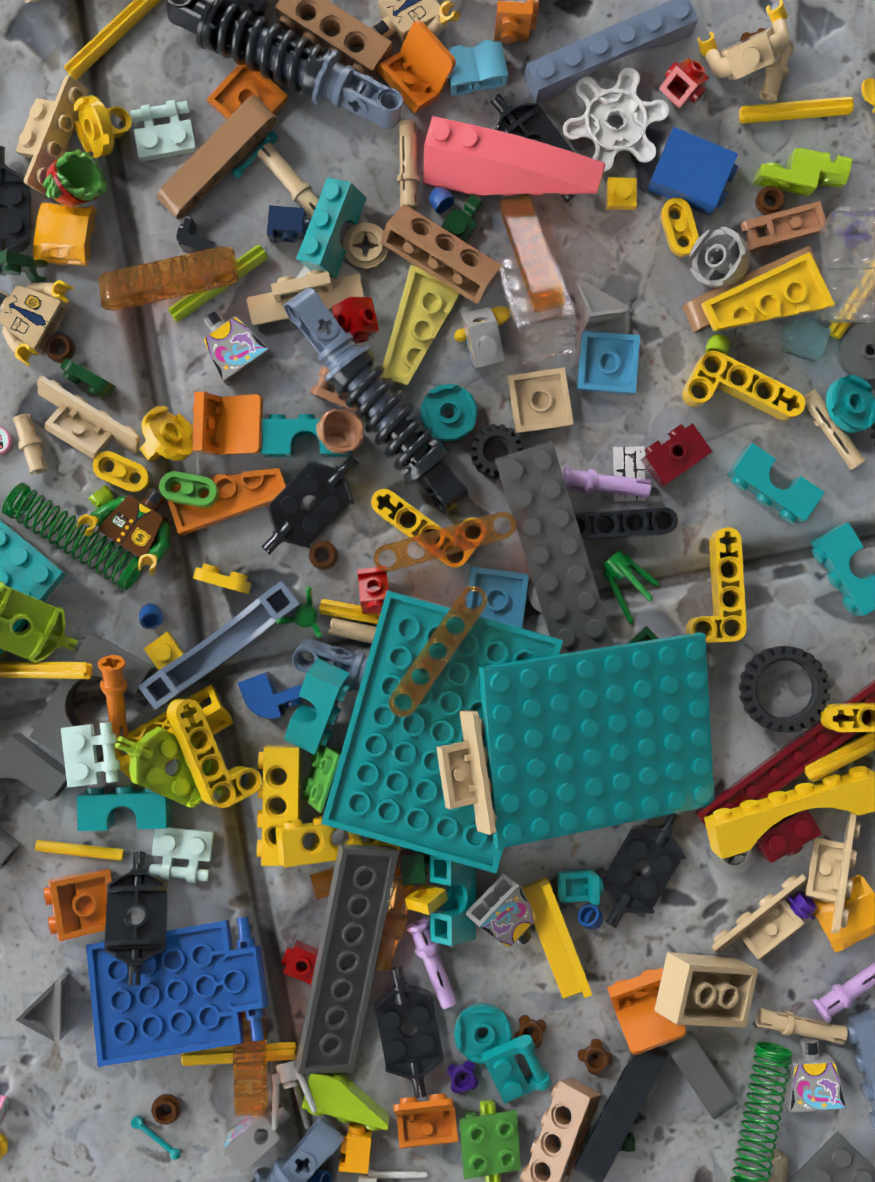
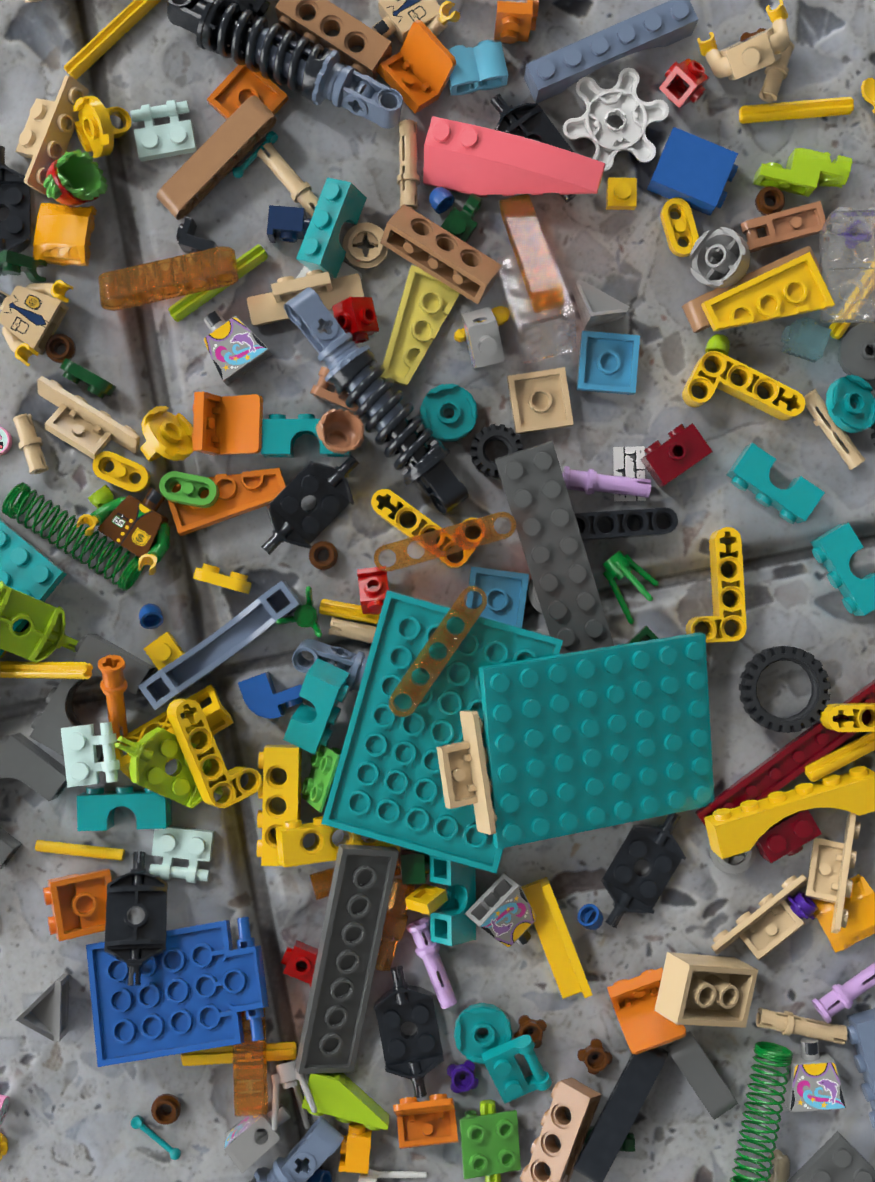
teal bracket [558,869,604,905] -> none

